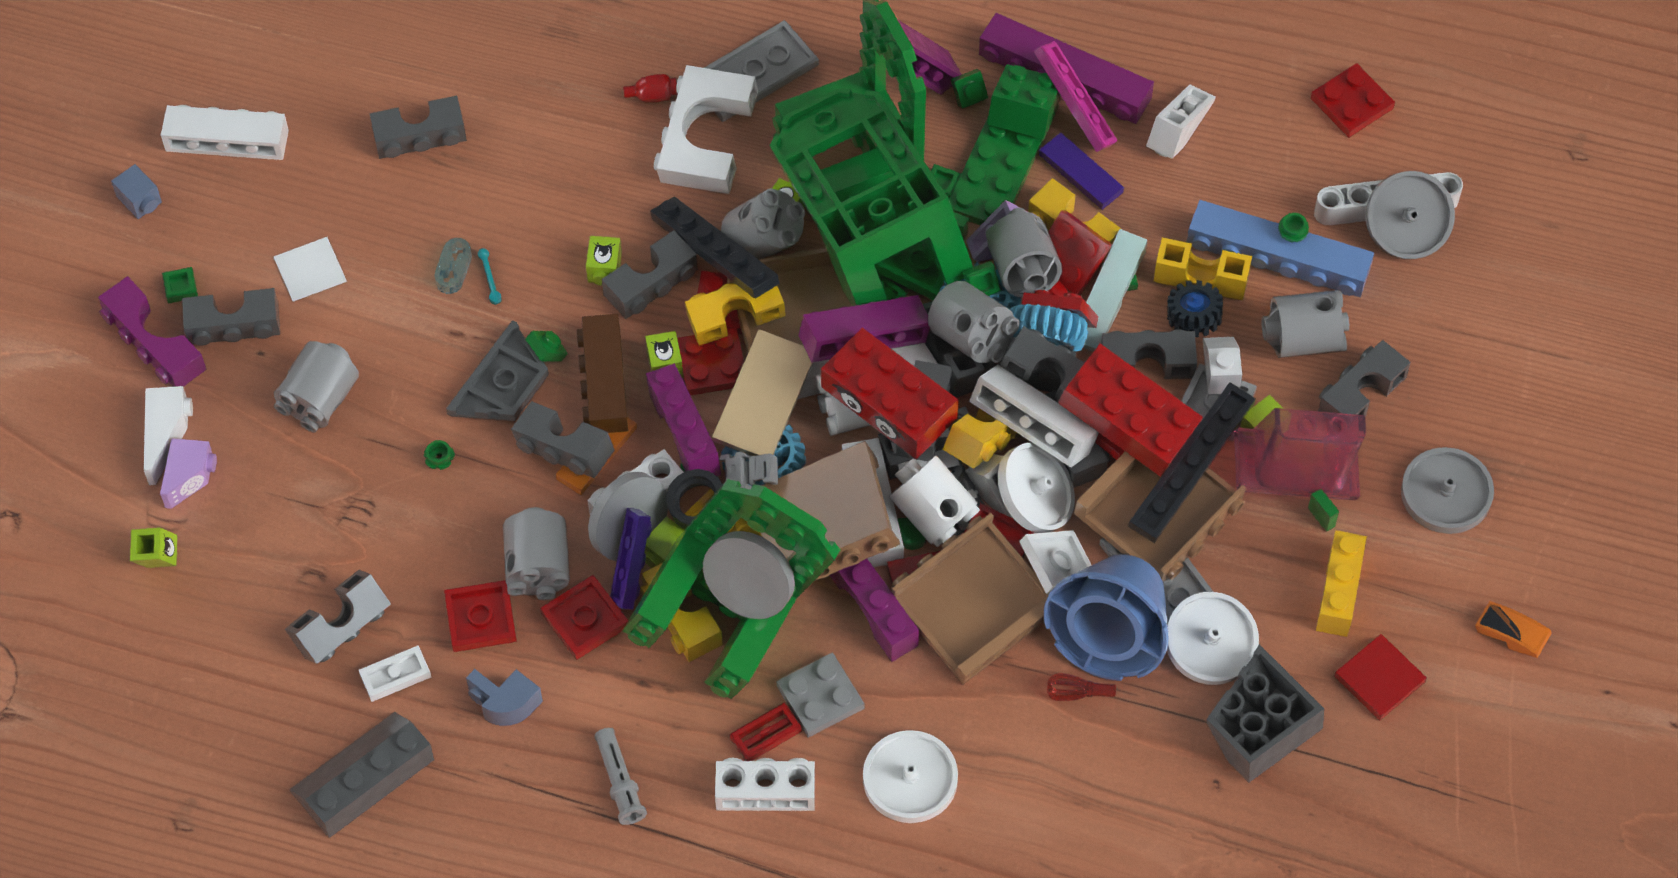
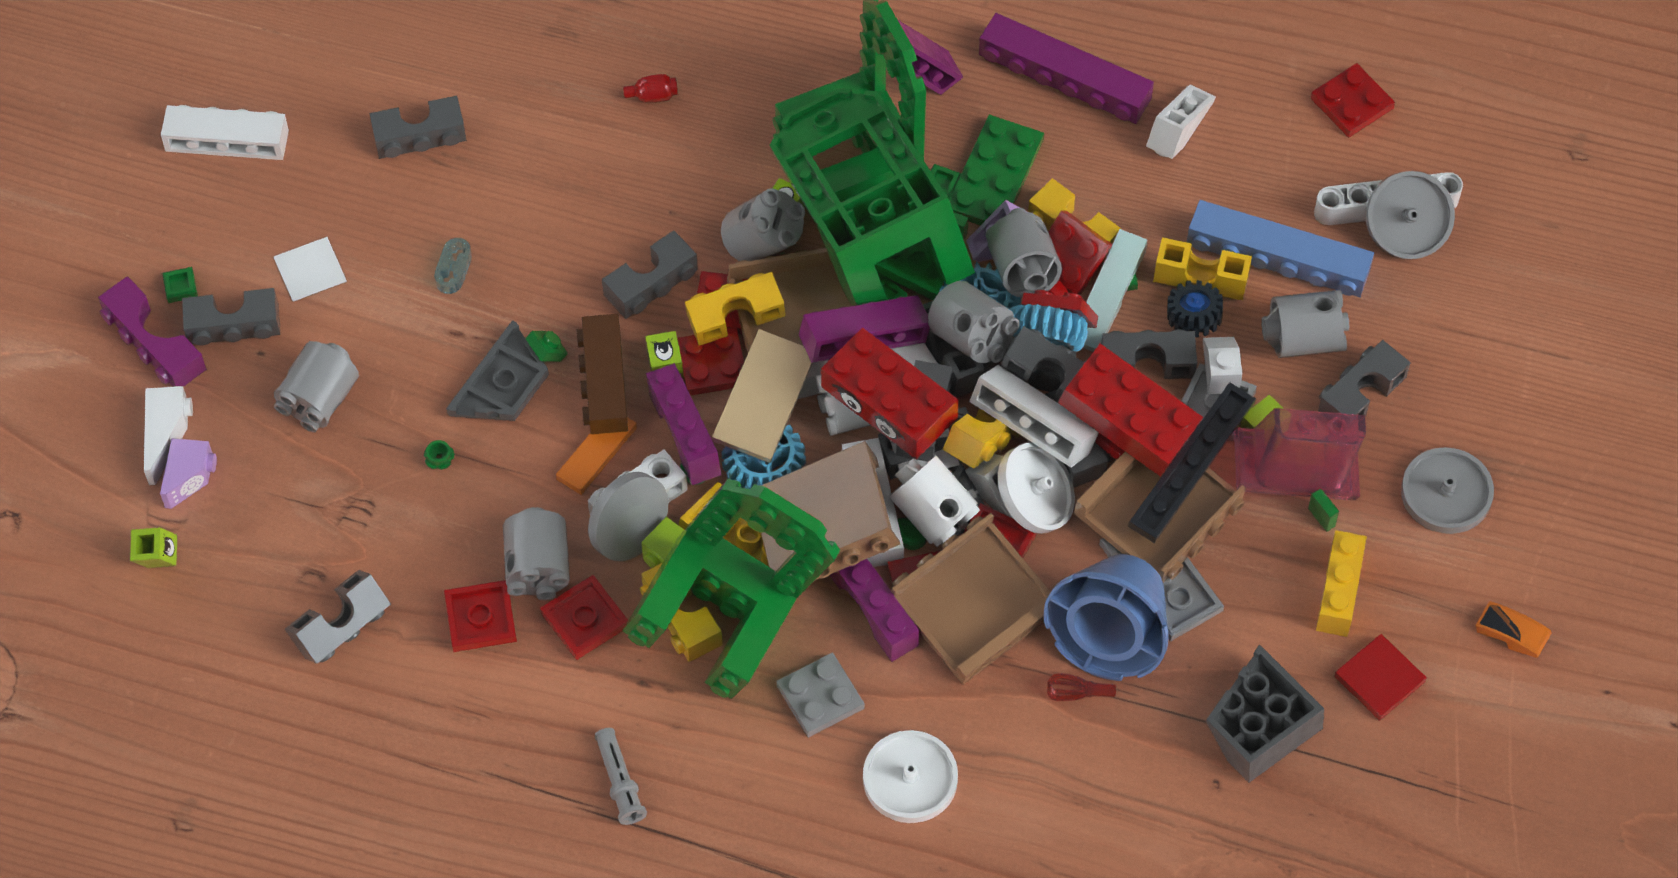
sand blue brick [111,164,162,219] -> none
dark grey slope [290,712,434,838] -> none
white plate [358,645,432,702] -> none
sand blue brick [466,669,543,726] -> none
teal hinge [477,248,502,305] -> none
dark grey arch [511,401,615,478] -> none
lime brick [586,236,622,286] -> none
dark purple plate [610,508,652,610] -> none
black plate [650,196,780,299] -> none
white arch [654,65,758,194] -> none
black tyre [666,469,723,530] -> none
light grey piece [703,531,795,619] -> none
light grey tile [704,20,819,122] -> none
white brick [715,758,815,811] -> none
light grey piece [719,452,778,489] -> none
red tile [729,702,802,761] -> none
green plate [950,69,989,109] -> none
green tile [962,261,1001,296] -> none
green brick [987,64,1061,139] -> none
white plate [1019,530,1091,594] -> none
dark pink tile [1033,41,1117,152] -> none
dark purple tile [1039,132,1124,210] -> none
white piece [1167,592,1259,685] -> none
green plate [1278,213,1309,242] -> none

